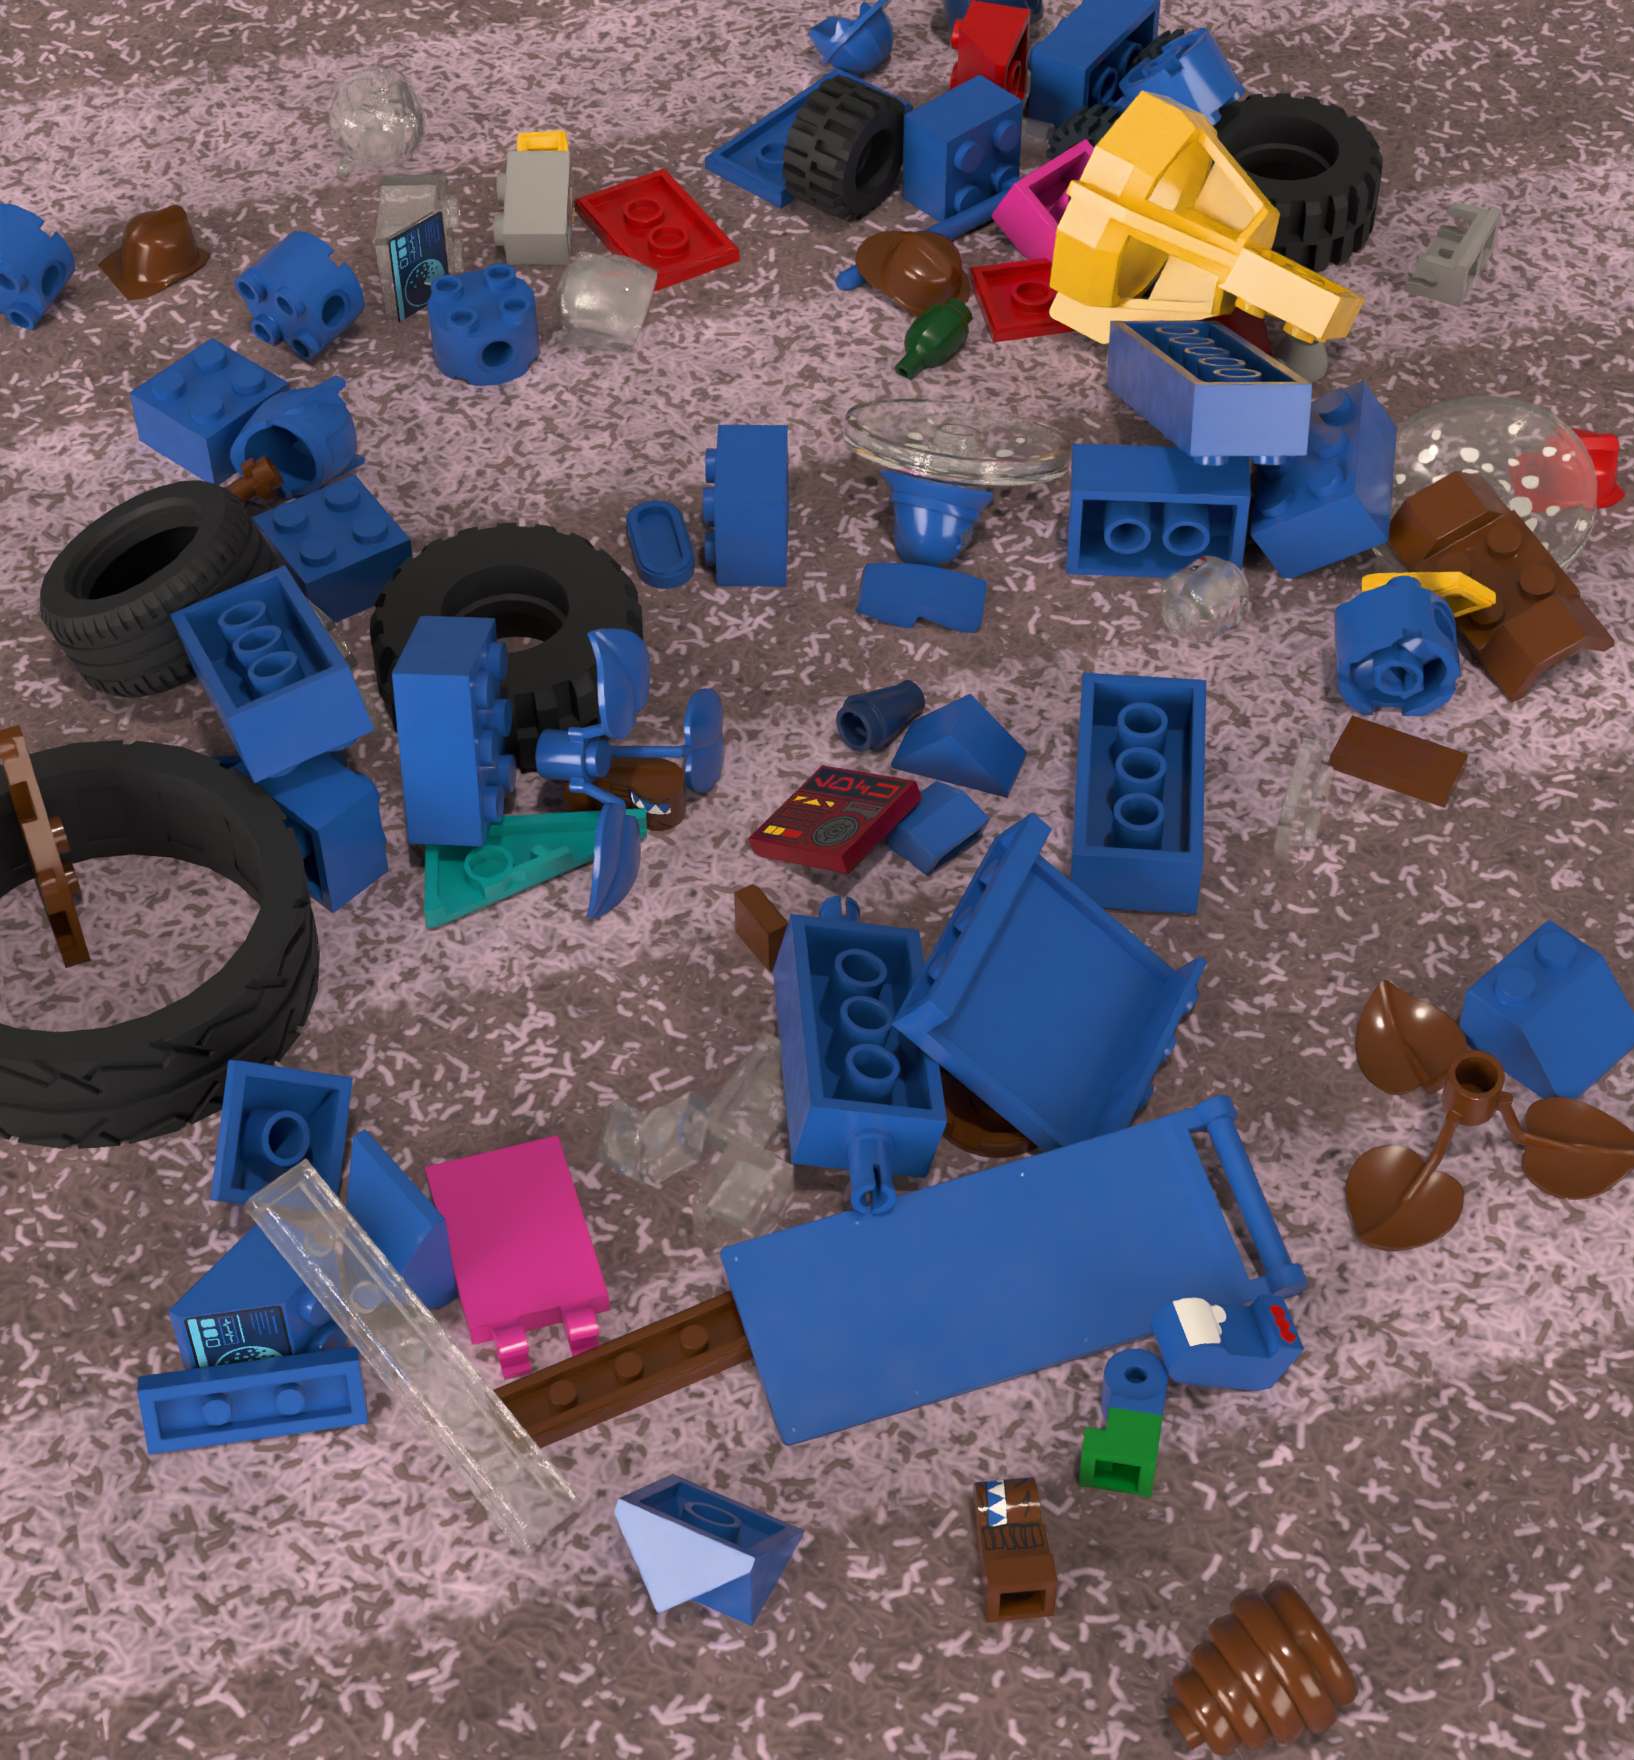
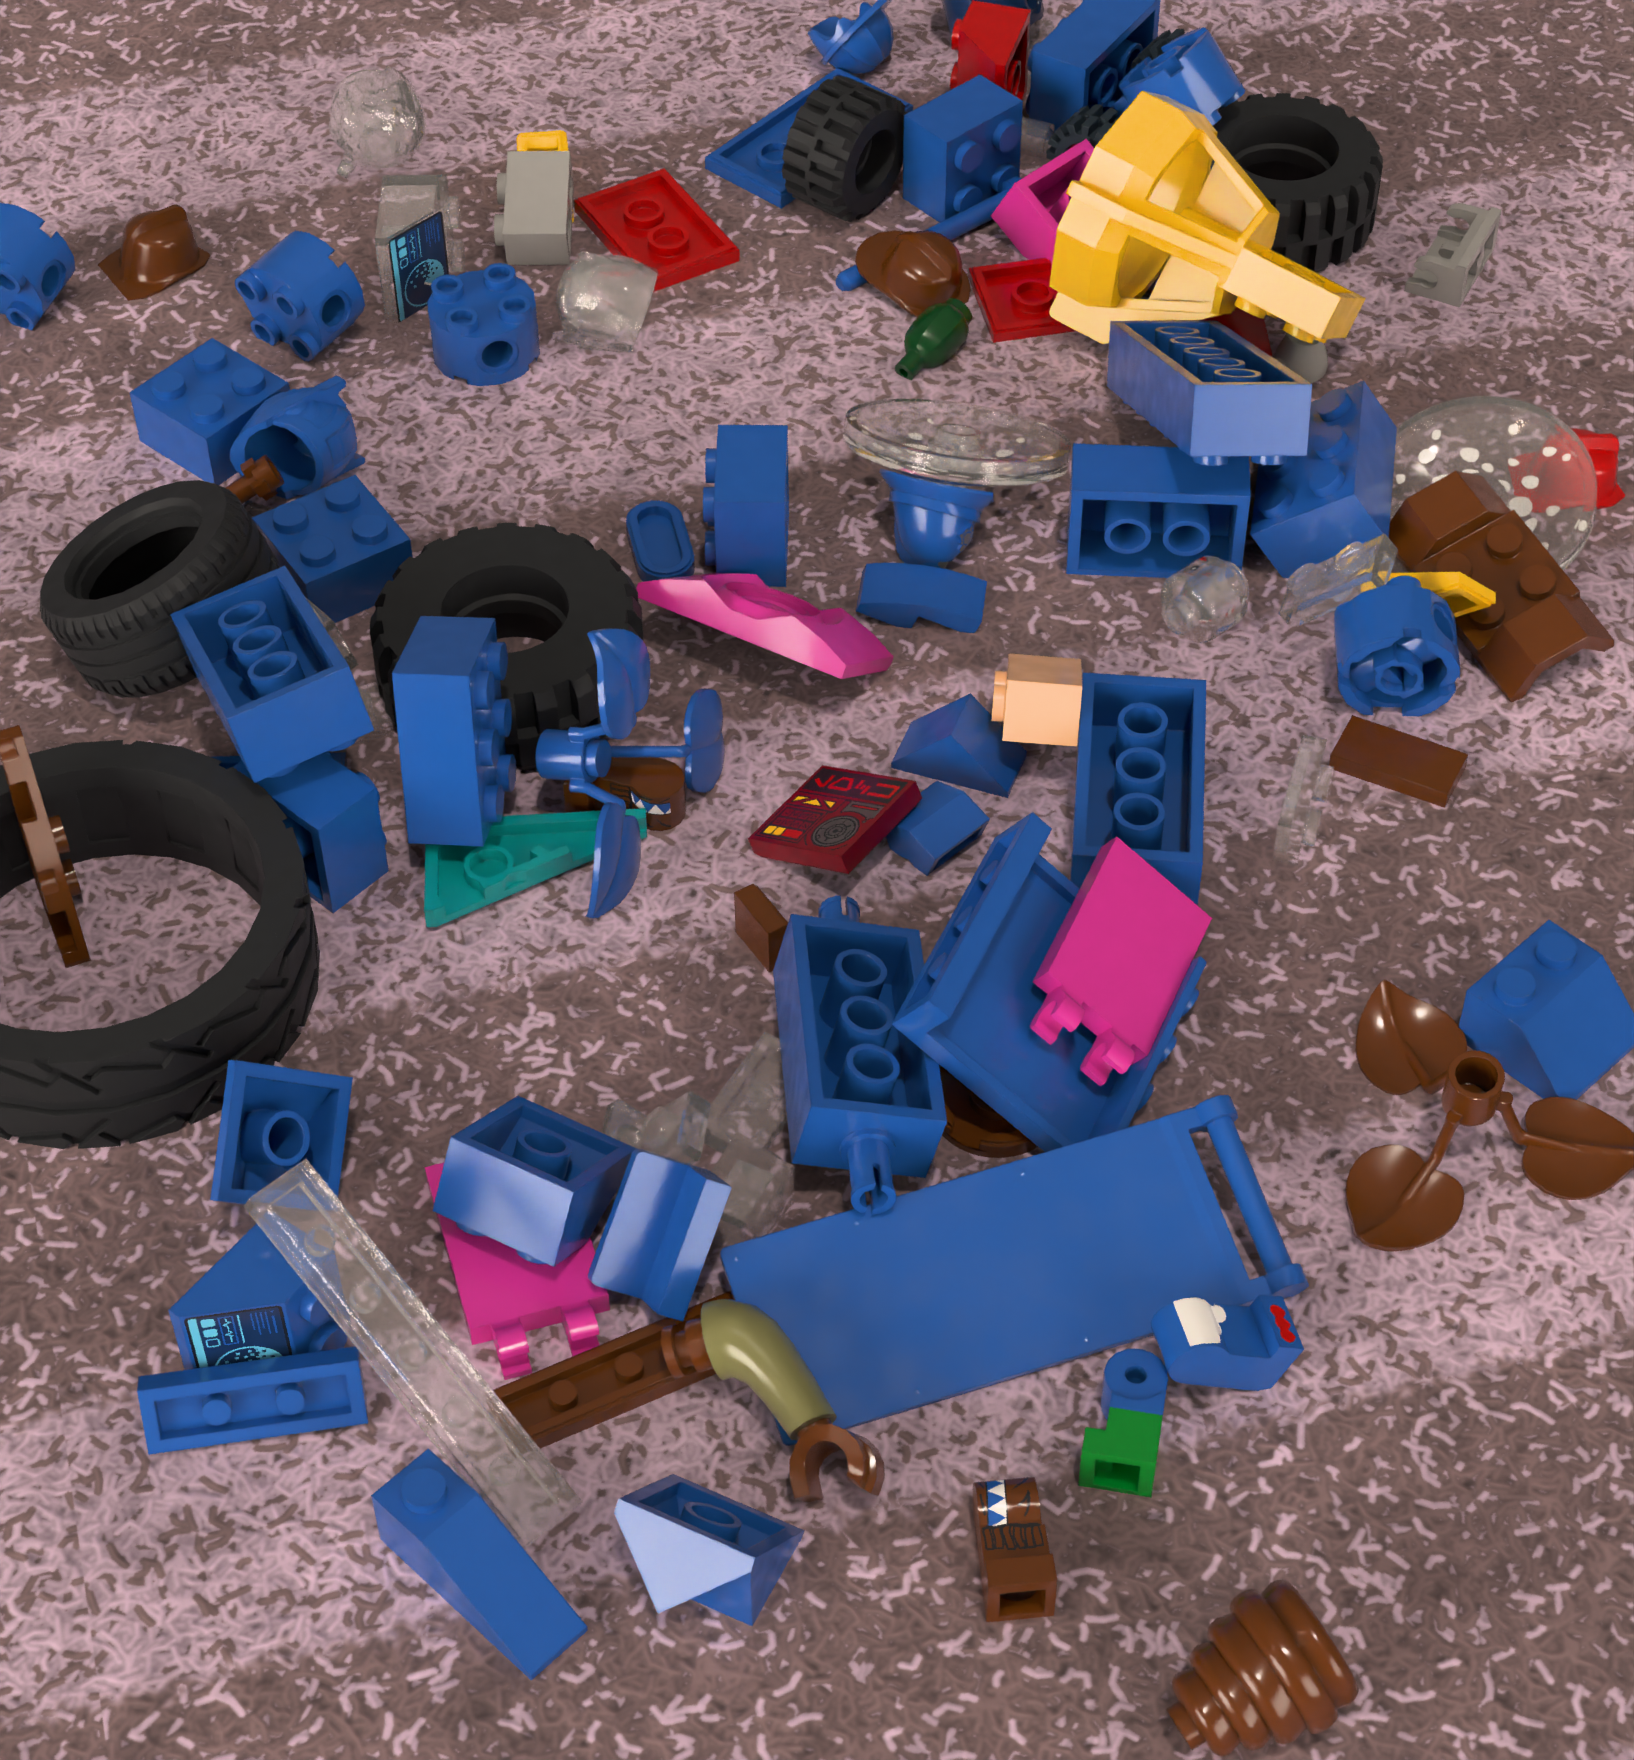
blue slope [341,1129,458,1308] -> none
dark blue cone [836,680,925,752] -> none
none -> blue slope [371,1448,588,1680]
none -> blue slope [432,1096,637,1267]
none -> blue panel [588,1149,732,1321]
none -> dark pink slope [636,573,894,679]
none -> piece [661,1299,885,1503]
none -> light nougat brick [991,654,1082,747]
none -> dark pink tile [1030,836,1212,1087]
none -> clear plate [1278,533,1398,627]

